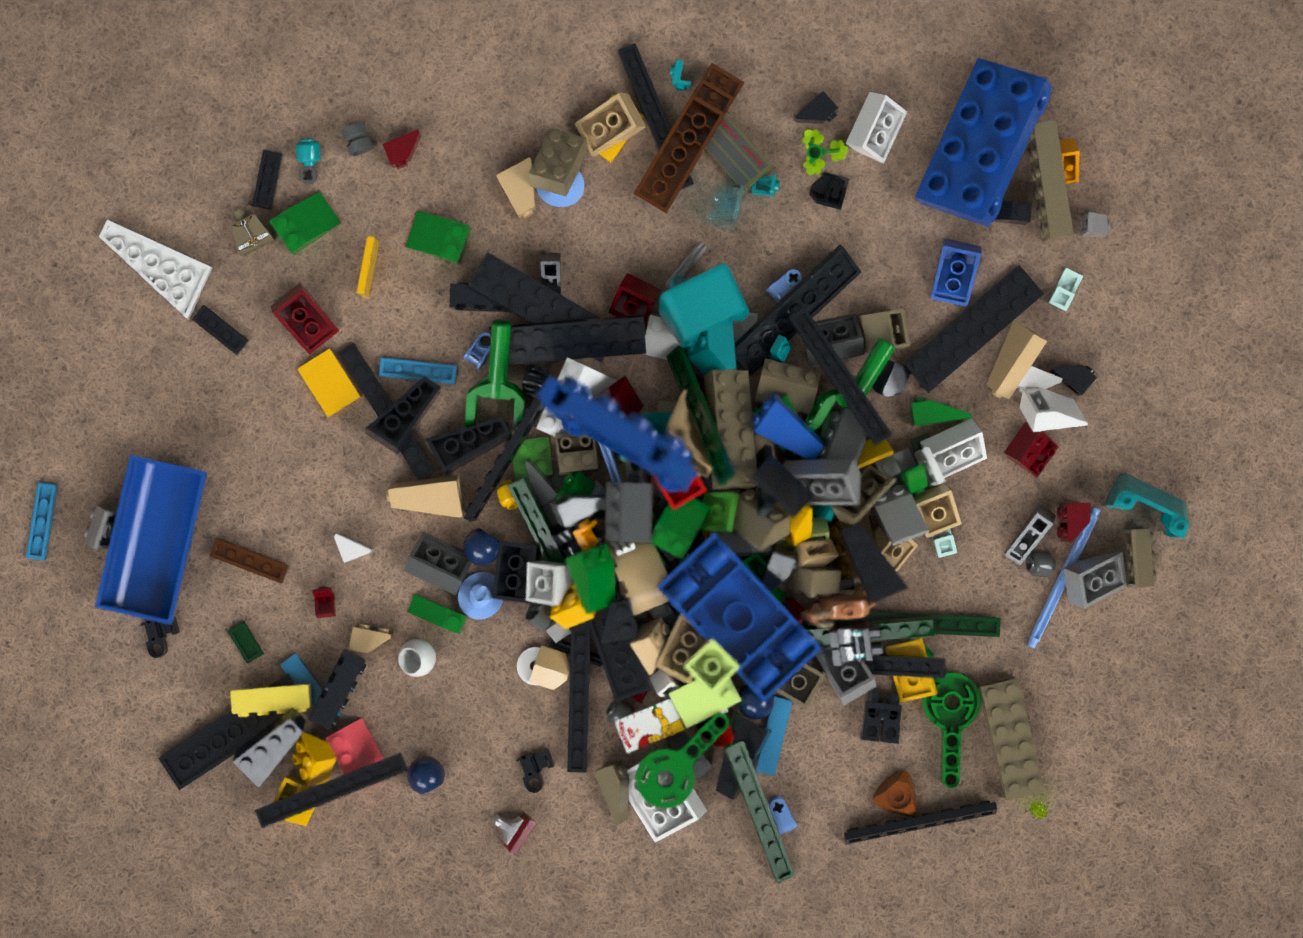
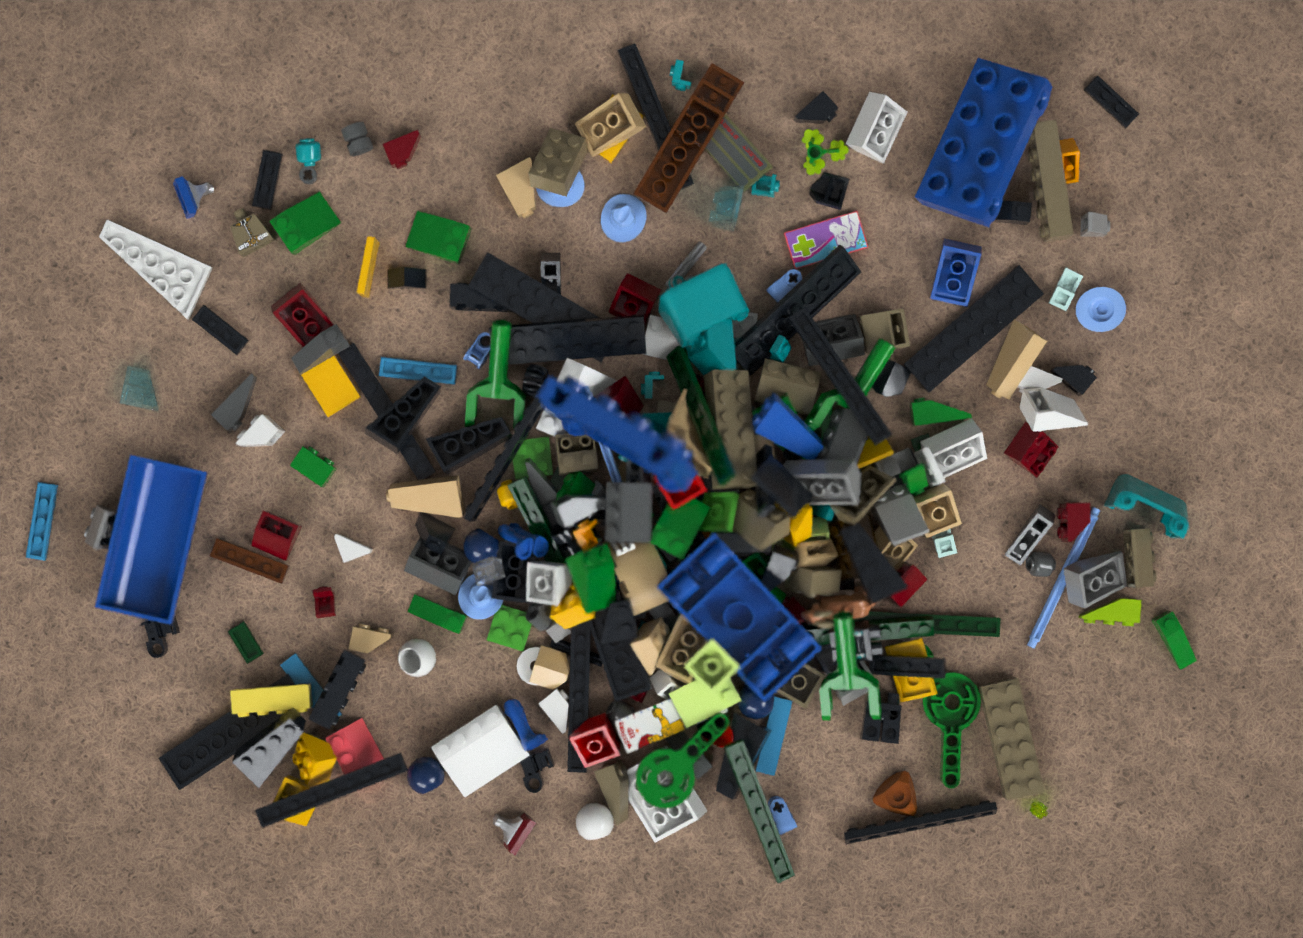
none -> clear light blue slope [120,366,159,412]
none -> blue piece [173,176,214,219]
none -> dark grey slope [211,373,257,432]
none -> white slope [236,414,285,447]
none -> dark red slope [251,511,302,561]
none -> green brick [290,446,337,487]
none -> dark grey slope [291,324,350,375]
none -> black slope [388,267,426,289]
none -> black slope [415,512,455,555]
none -> white slope [431,705,530,797]
none -> clear brick [472,556,505,586]
none -> bright green plate [487,605,532,651]
none -> blue piece [498,523,549,560]
none -> blue piece [504,699,548,752]
none -> white slope [539,688,569,734]
none -> red slope [569,713,621,768]
none -> white helmet [576,803,614,840]
none -> light blue hat [601,194,647,242]
none -> teal bracket [641,372,664,399]
none -> tile [784,211,868,270]
none -> green piece [819,611,881,721]
none -> dark red slope [889,563,928,607]
none -> light blue hat [1076,287,1126,332]
none -> lime slope [1079,598,1142,626]
none -> black tile [1084,75,1139,129]
none -> green slope [1151,611,1197,670]

